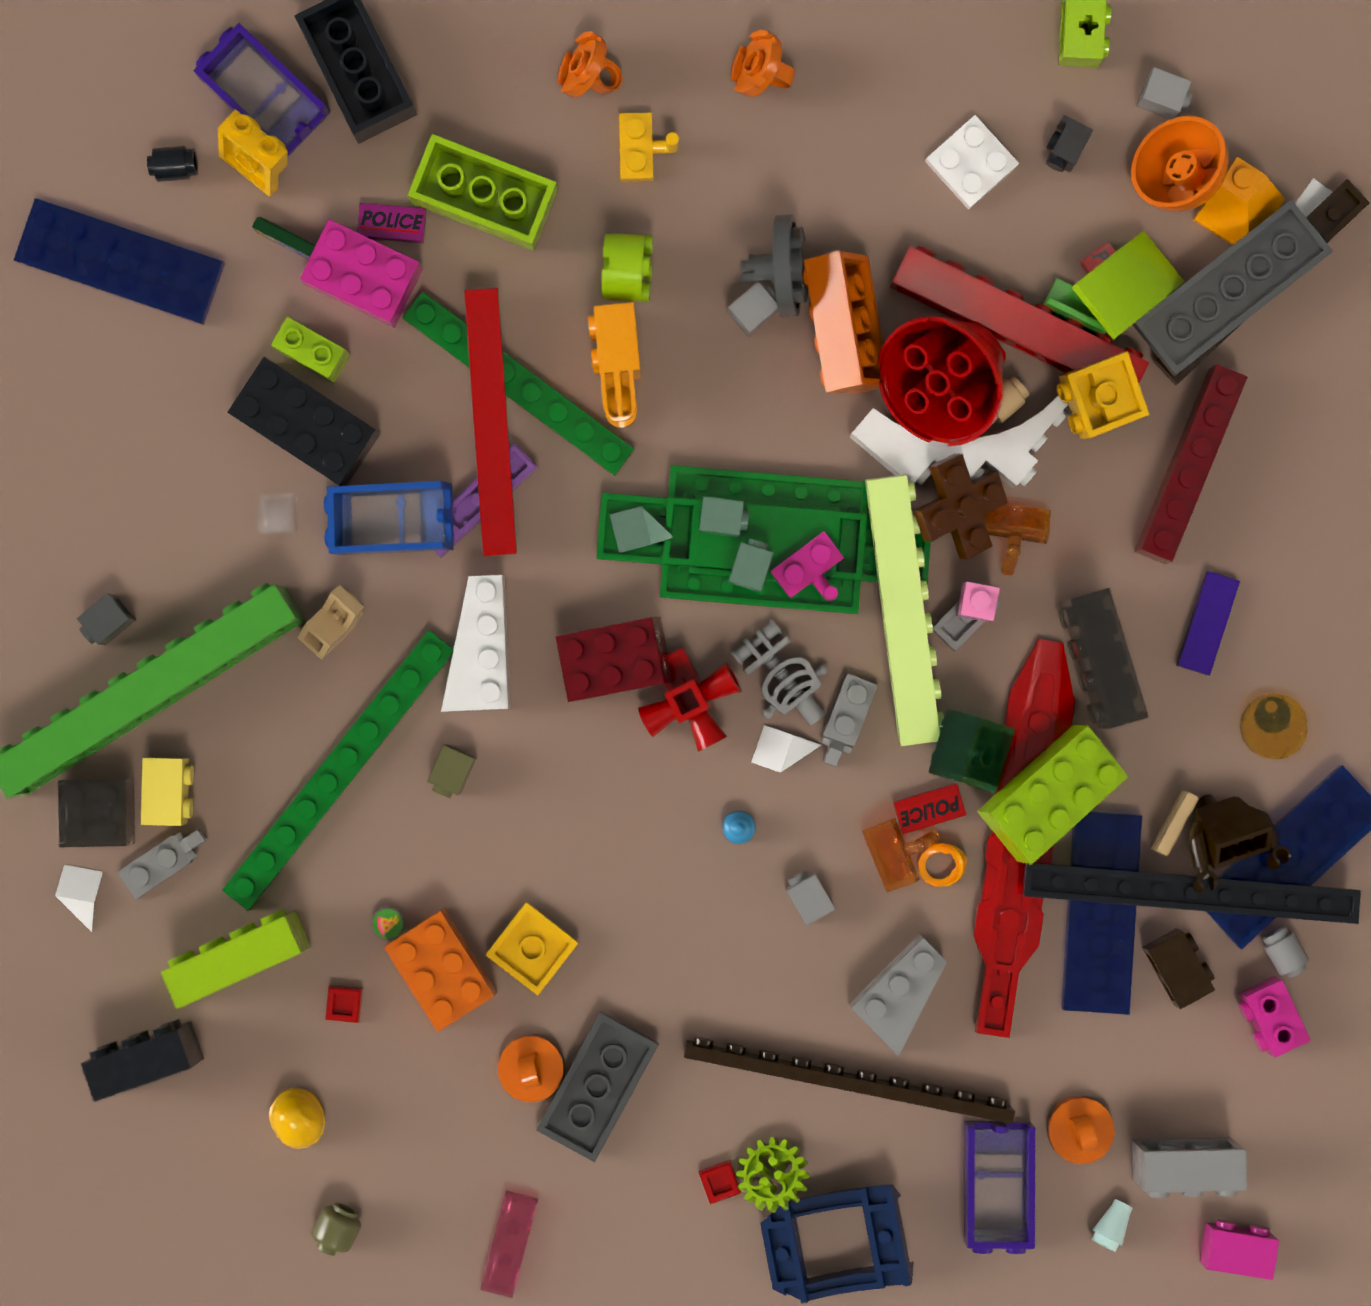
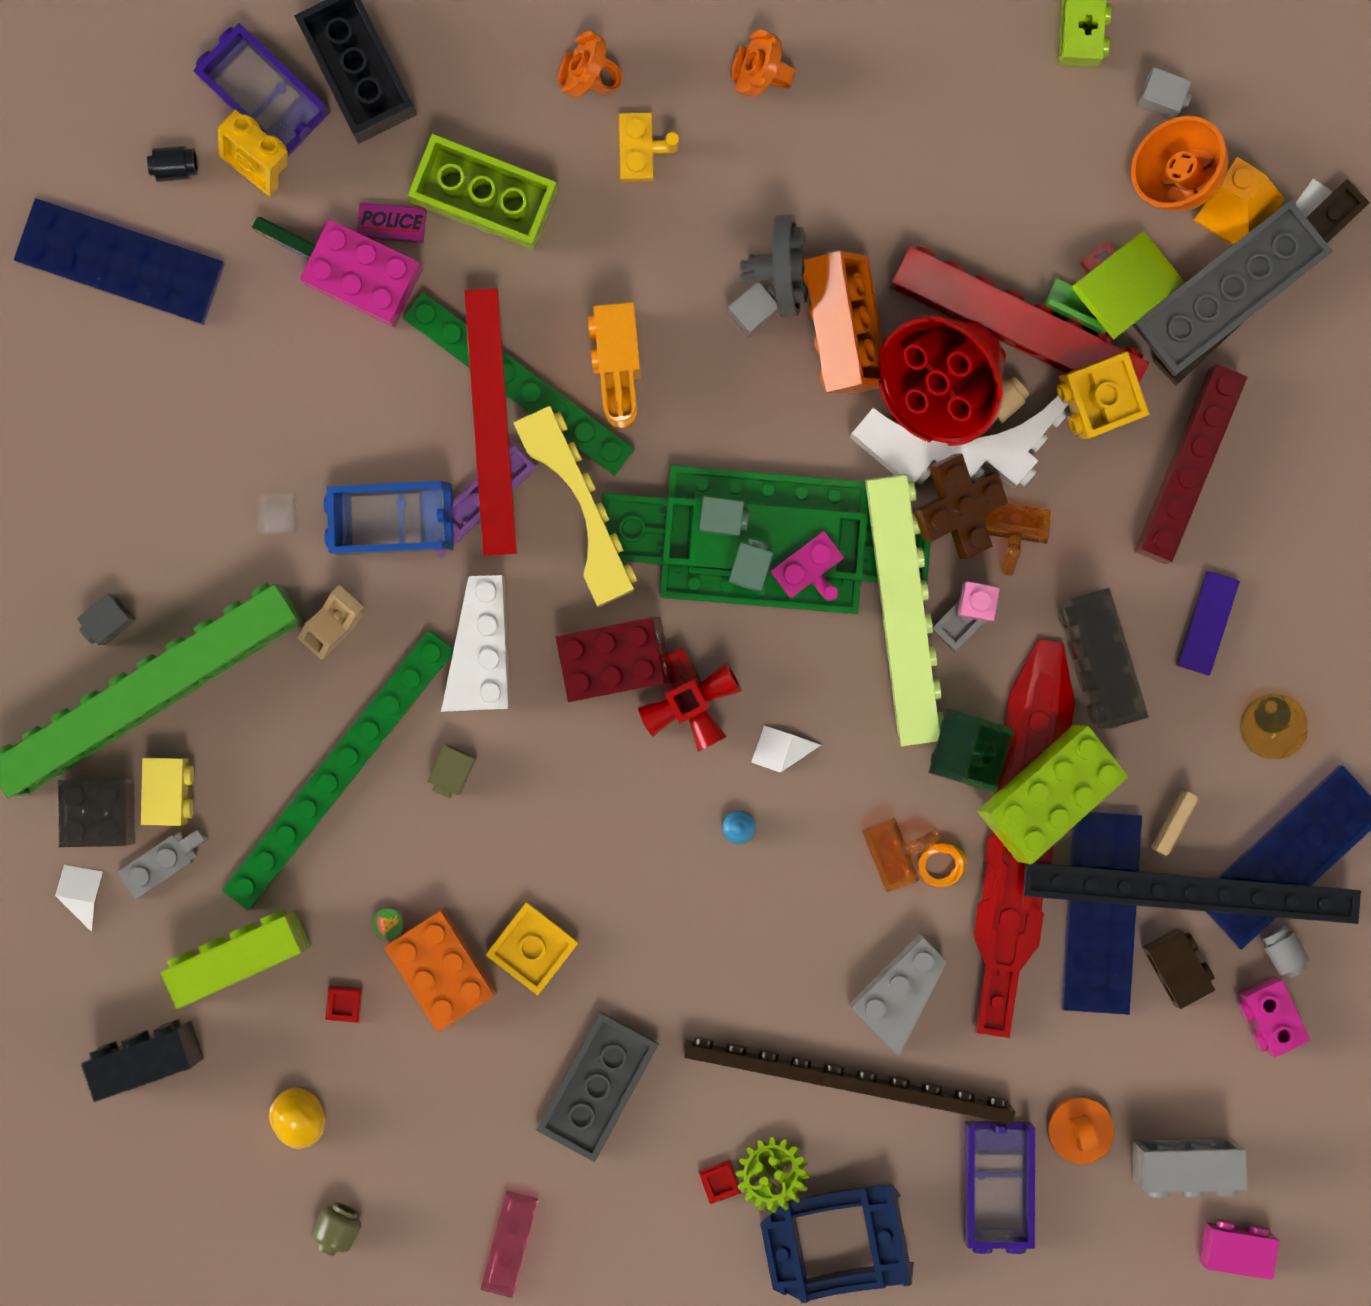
black brick [227,357,380,486] -> none
lime brick [271,316,350,383] -> none
orange tile [498,1035,564,1102] -> none
lime brick [602,233,653,302] -> none
sand green sticker [609,506,674,553] -> none
light grey torso [730,619,828,726] -> none
light grey brick [785,871,835,926] -> none
light grey hinge [822,673,878,767] -> none
red tile [893,783,966,834] -> none
white plate [925,115,1019,210] -> none
black brick [1046,115,1093,172] -> none
light aqua cone [1091,1199,1133,1252] -> none
dark brown torso [1189,794,1291,893] -> none
none -> light yellow arch [513,406,637,607]

